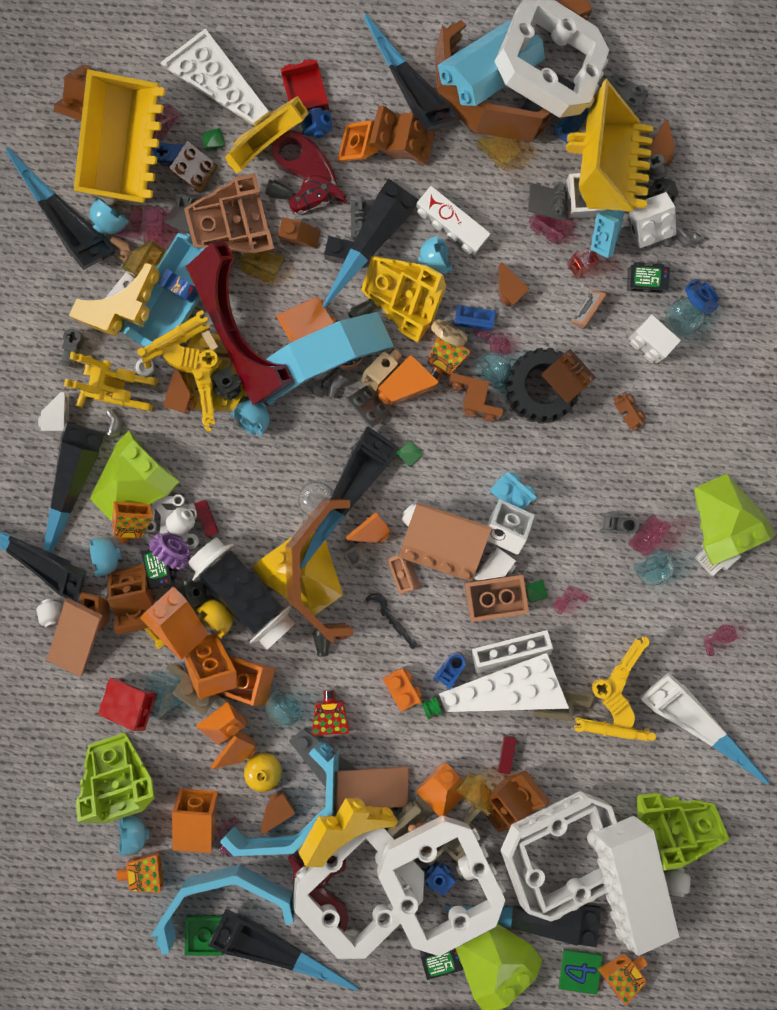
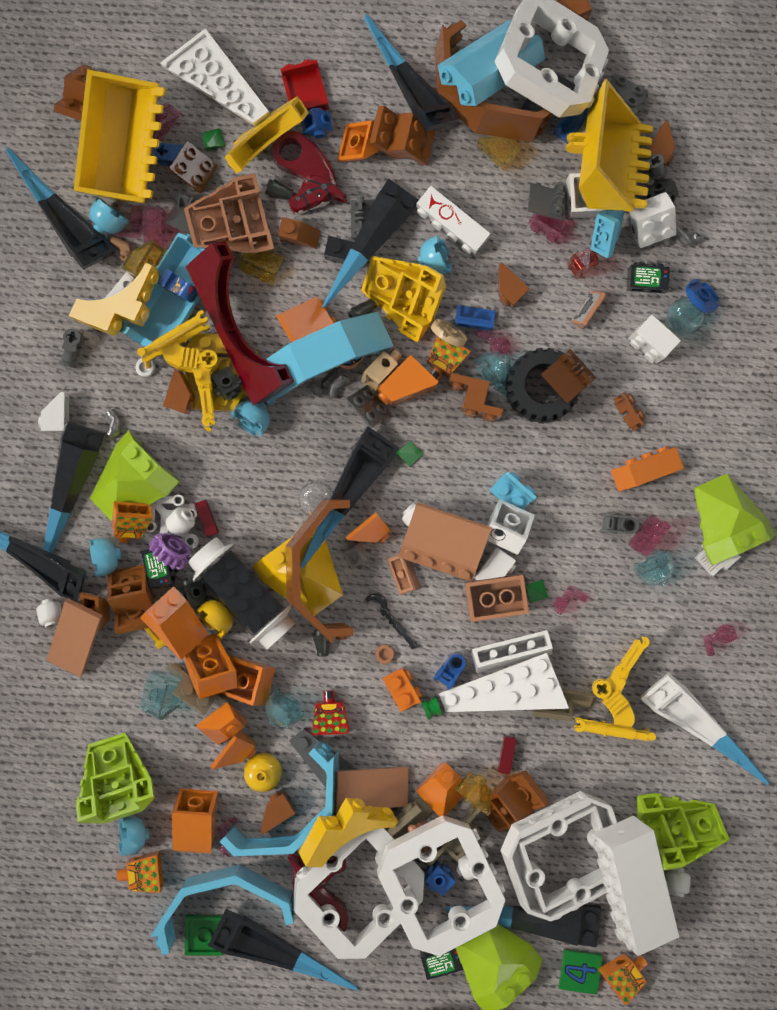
yellow piece [64,352,158,412] -> none
red panel [98,678,157,731] -> none
tan tile [202,330,221,353] -> none
none -> nougat tile [375,644,394,664]
none -> orange wedge [611,446,684,492]

